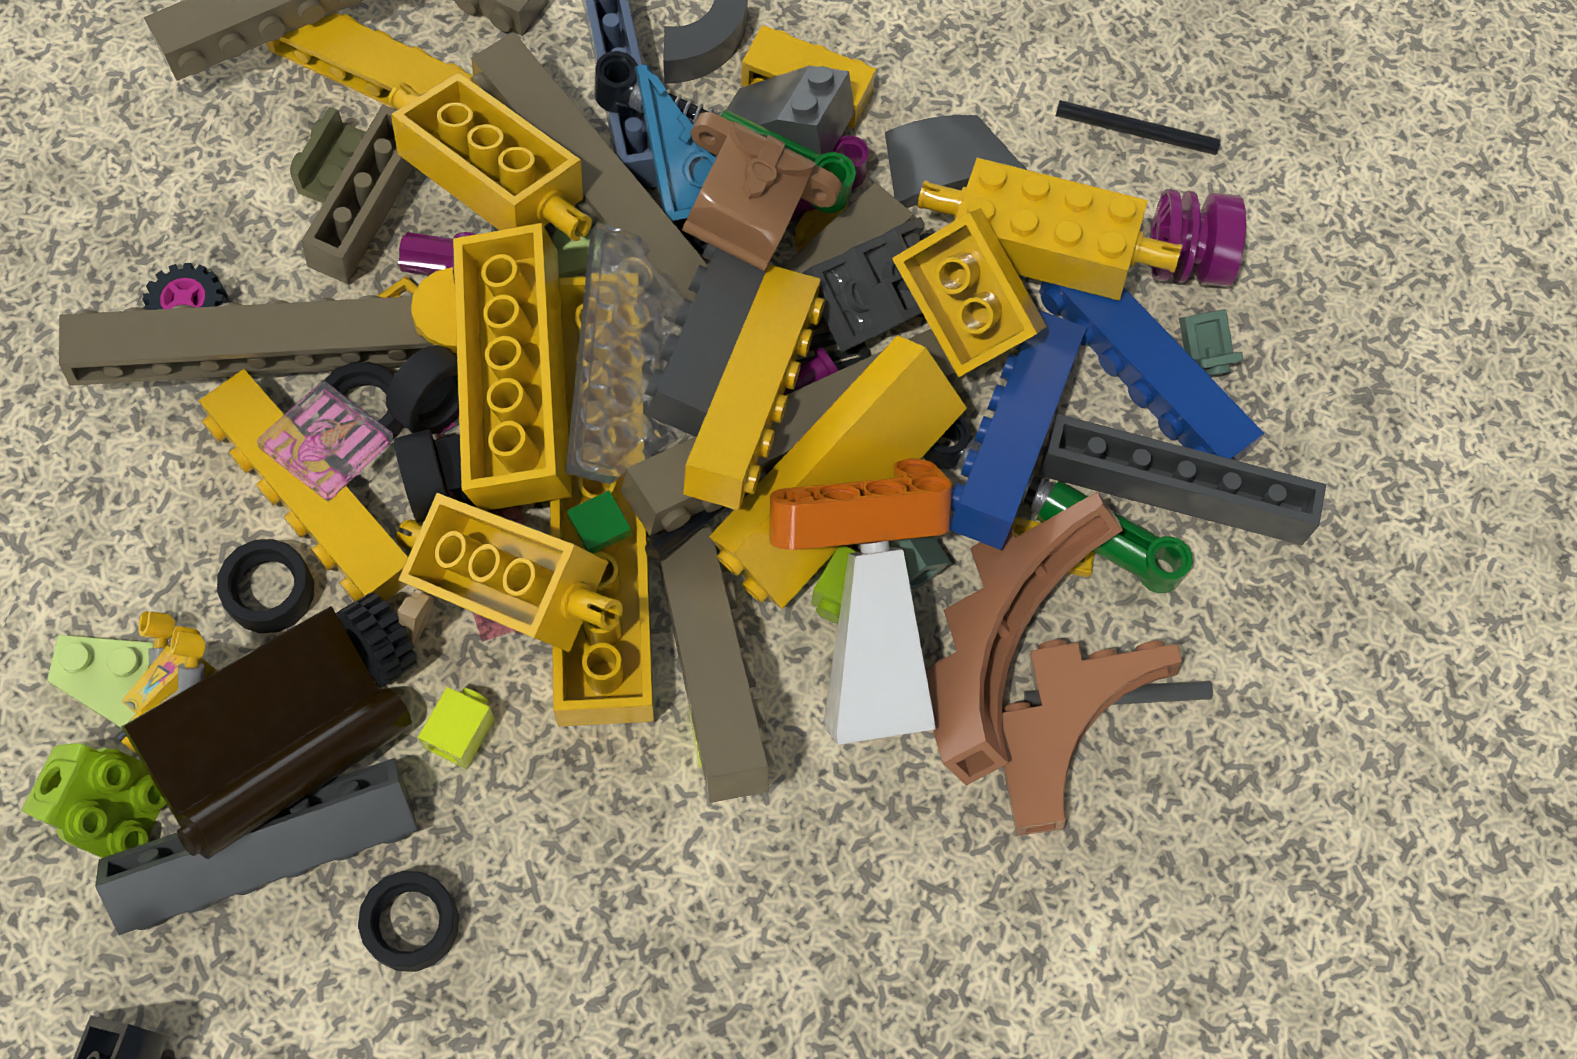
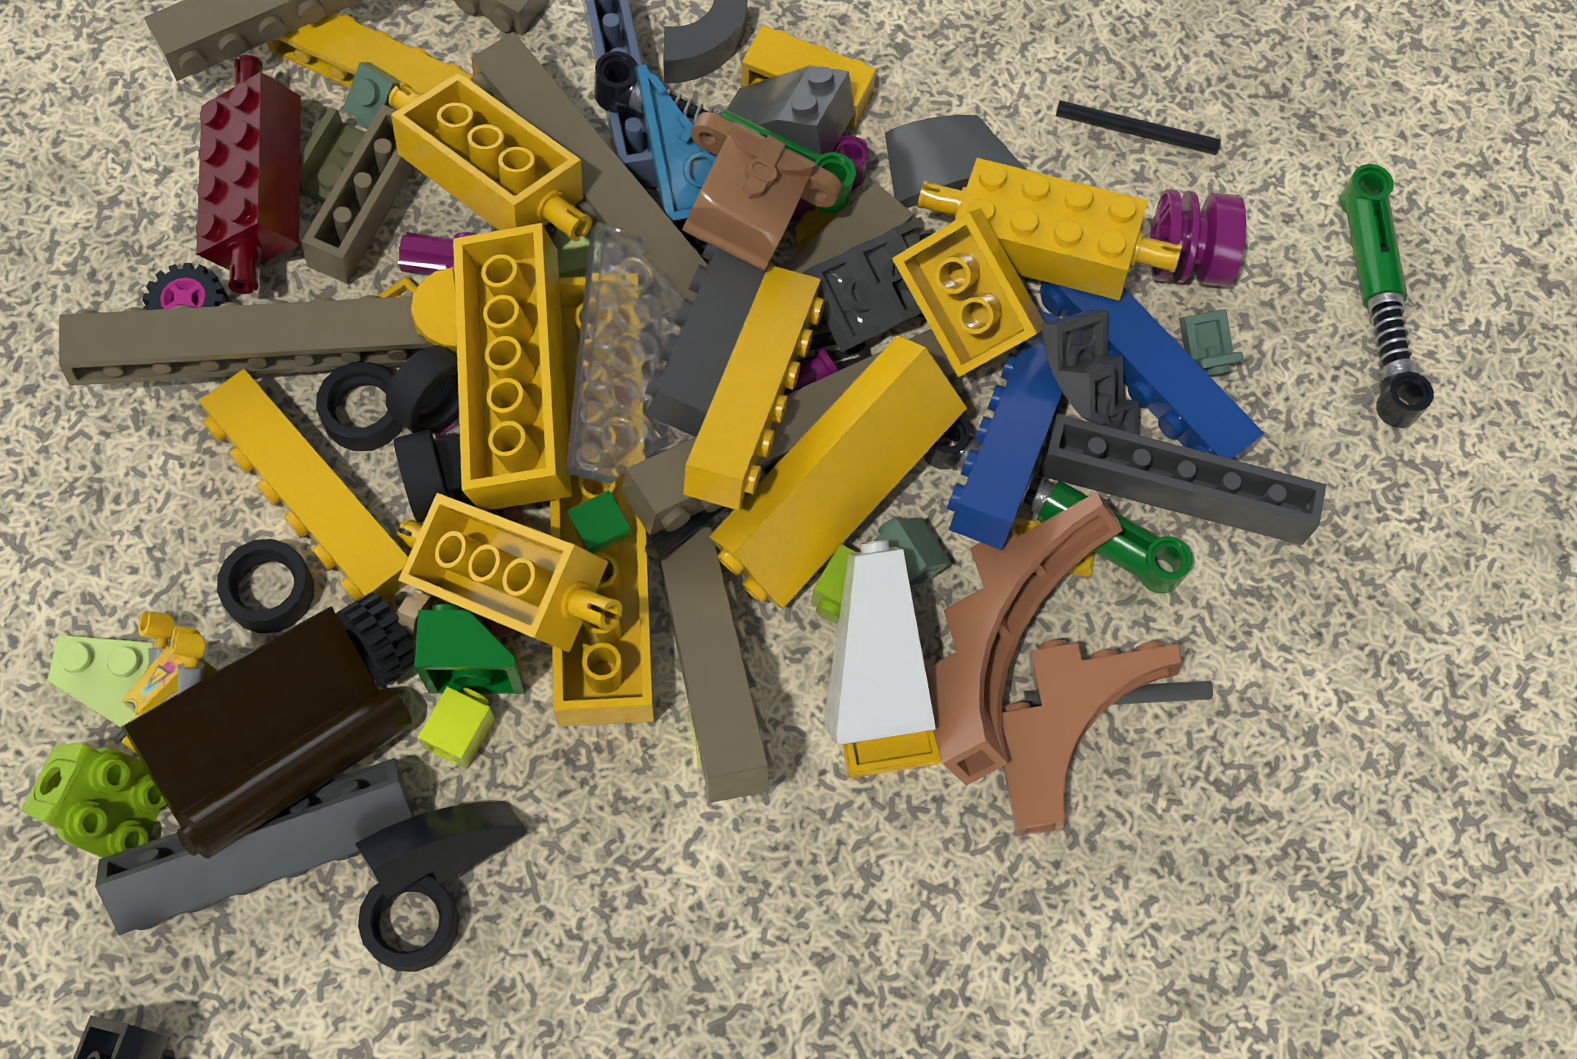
clear tile [257,380,393,502] -> none
orange beam [770,459,952,550] -> none
none -> dark red brick [196,55,301,294]
none -> sand green bracket [343,62,402,129]
none -> black slope [355,801,528,898]
none -> green slope [414,604,525,694]
none -> yellow tile [842,730,942,779]
none -> dark grey slope [1042,309,1139,435]
none -> piece [1340,164,1434,428]

